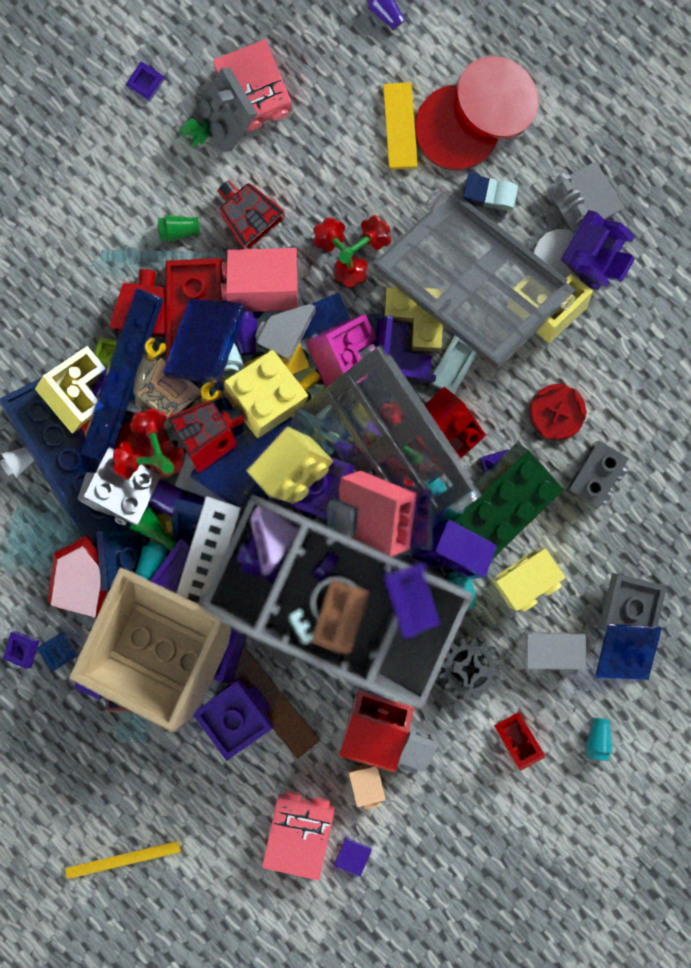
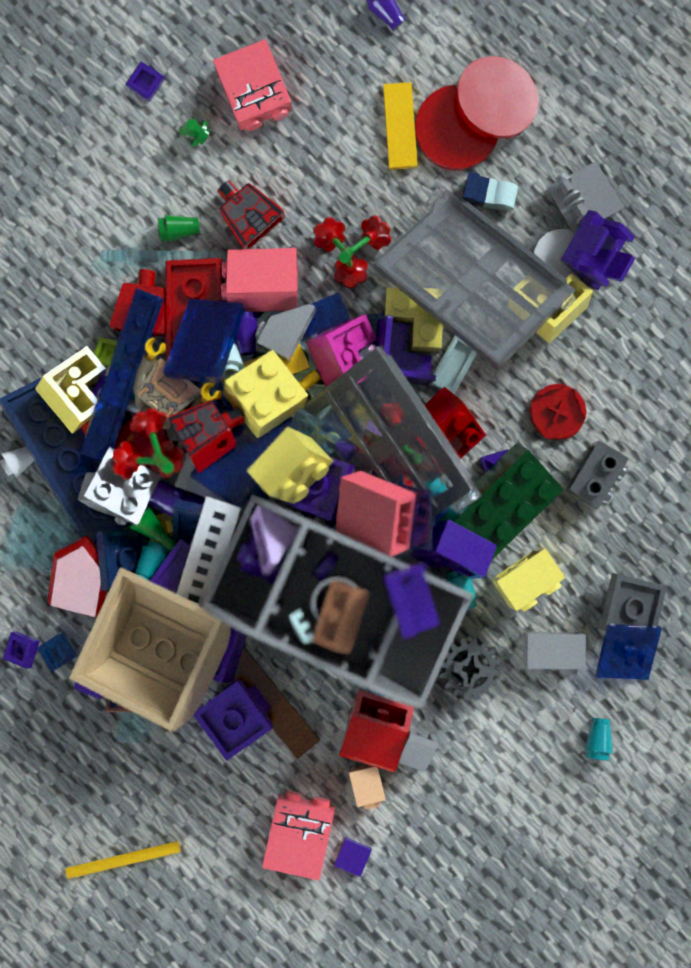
dark grey hinge [197,67,257,152] -> none
clear light blue tile [326,498,358,538] -> none
red slope [494,712,546,771] -> none

